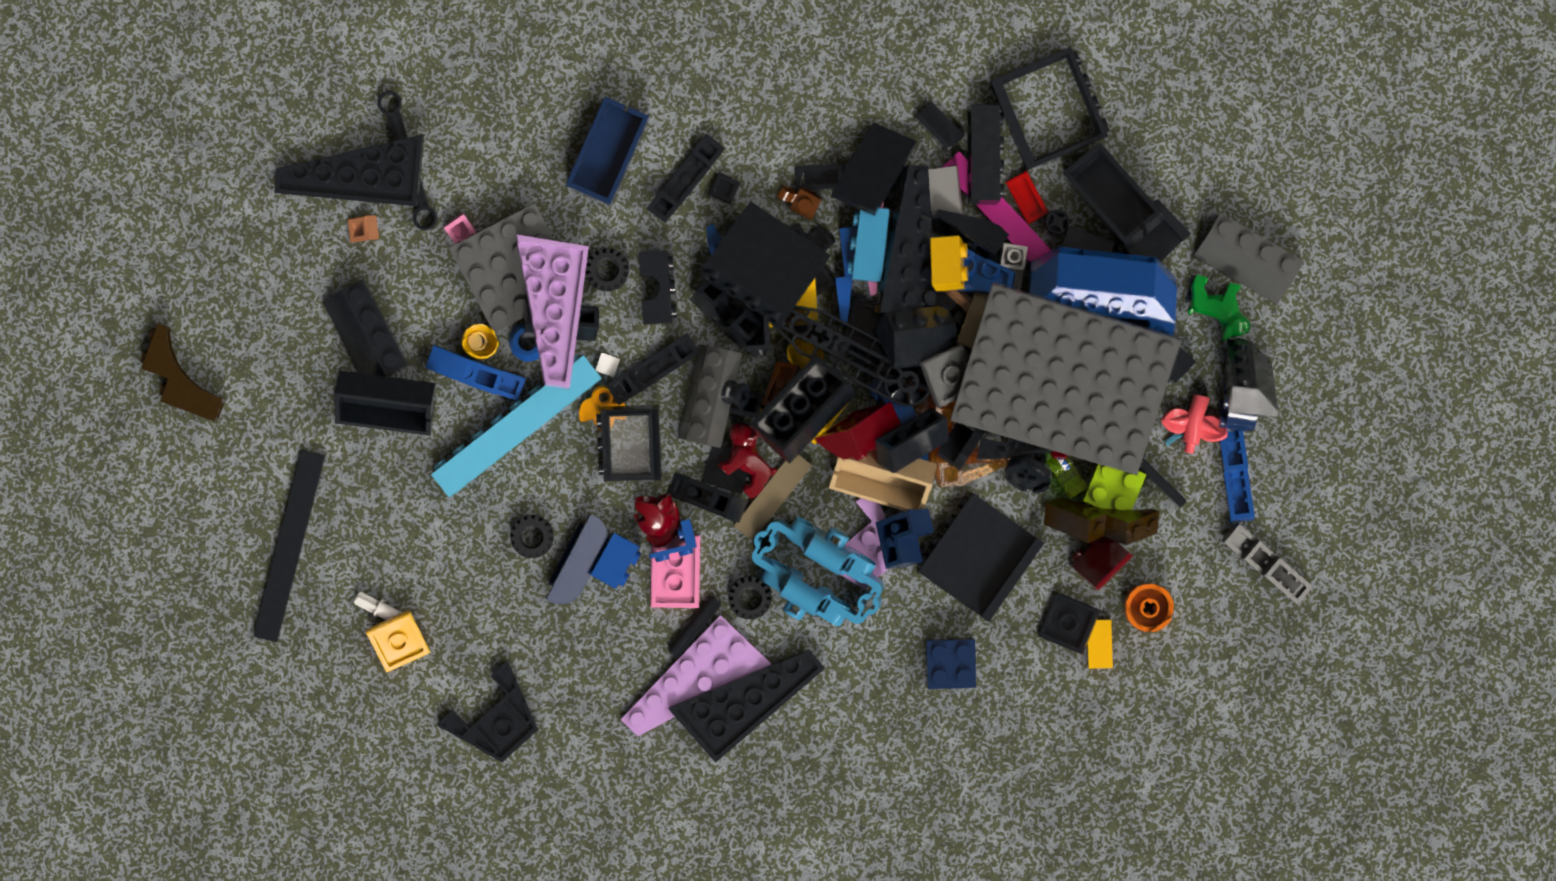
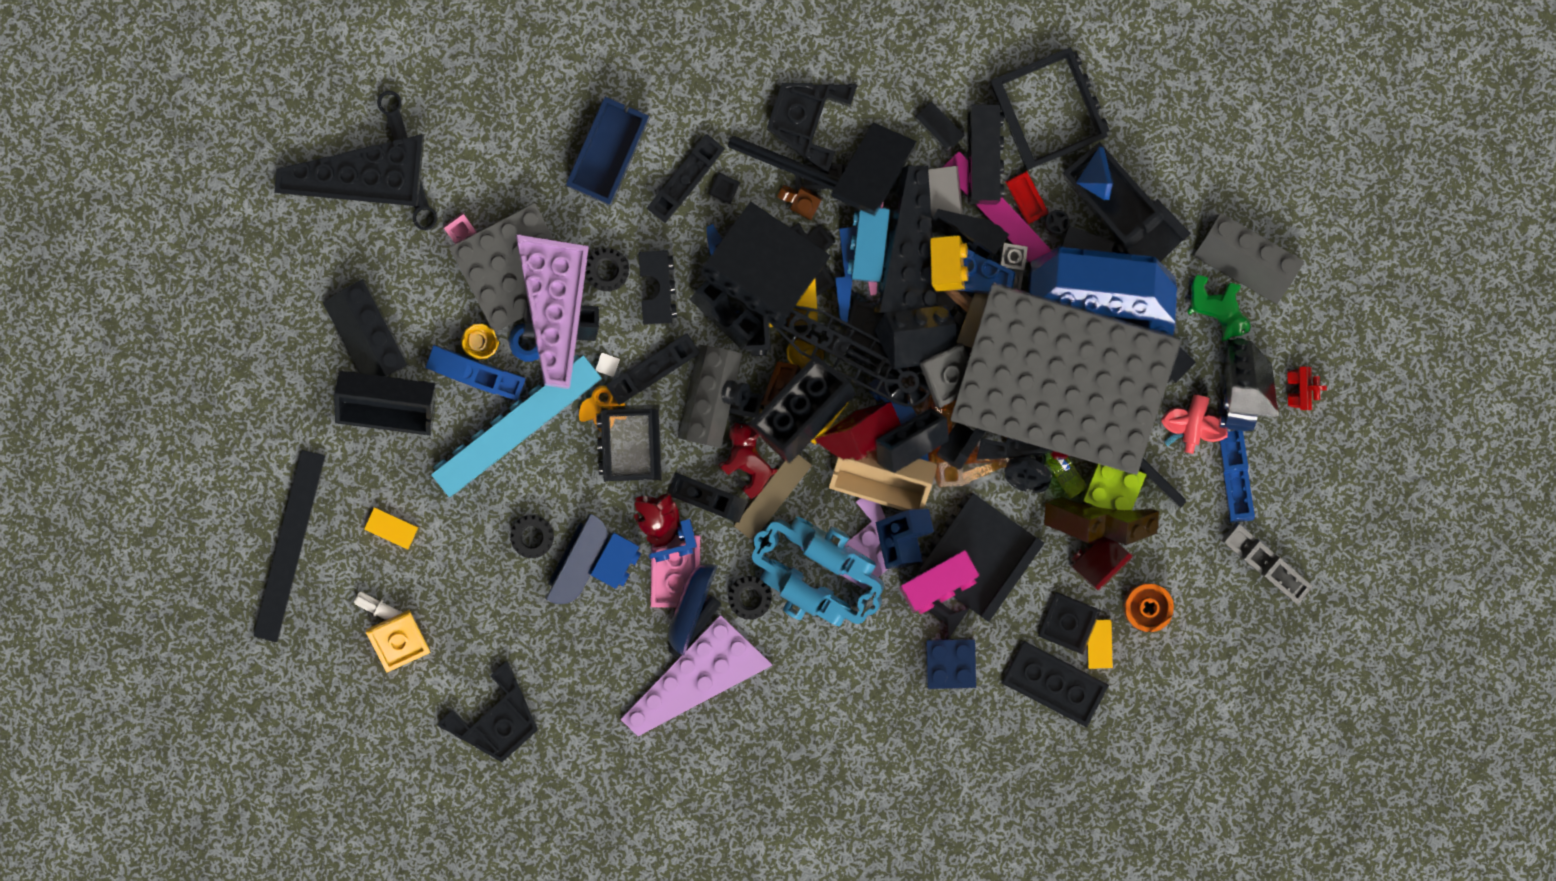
dark brown arch [140,323,226,422] -> none
nougat slope [347,215,379,243] -> none
black wing [668,649,825,763] -> none
black piece [702,446,750,494] -> none
none -> yellow tile [364,508,419,549]
none -> dark blue brick [668,564,718,656]
none -> black axle [728,136,839,190]
none -> black wing [766,83,858,174]
none -> dark pink brick [899,551,979,615]
none -> black piece [928,600,970,639]
none -> black tile [1001,640,1109,728]
none -> blue slope [1076,147,1112,200]
none -> red hips [1287,367,1327,410]

